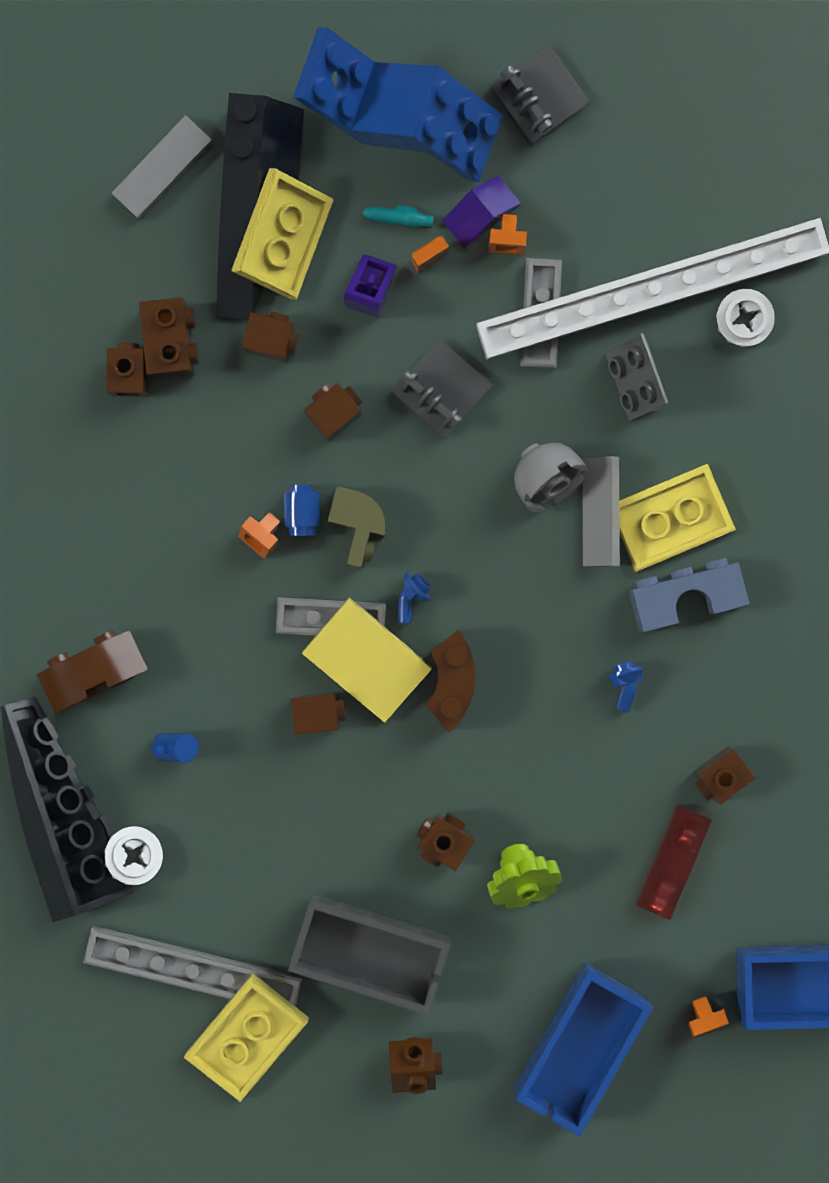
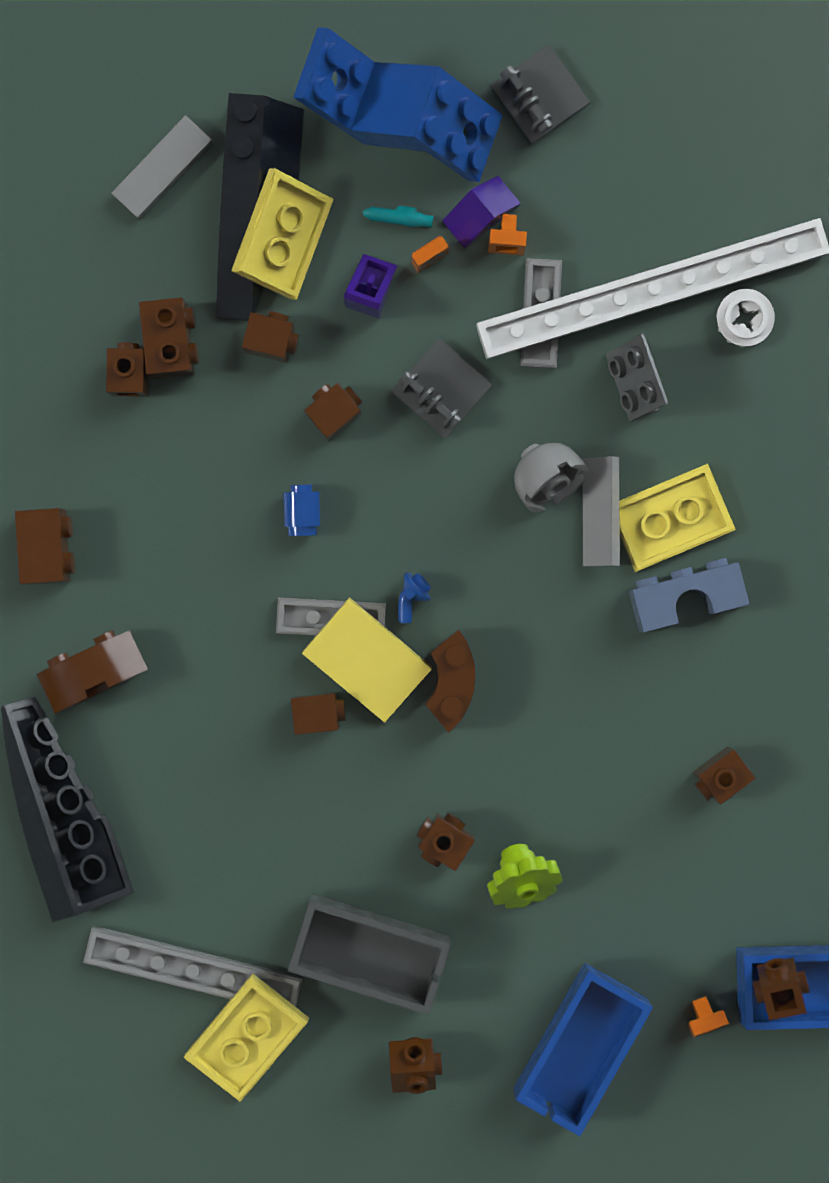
white gear [104,826,163,885] -> none
blue piece [151,733,199,763] -> none
orange tile [238,512,281,560] -> none
olive brick [328,486,386,568] -> none
blue plate [608,661,643,712] -> none
clear red plate [636,805,712,920] -> none
none -> reddish brown brick [15,508,75,585]
none -> reddish brown brick [753,958,810,1020]

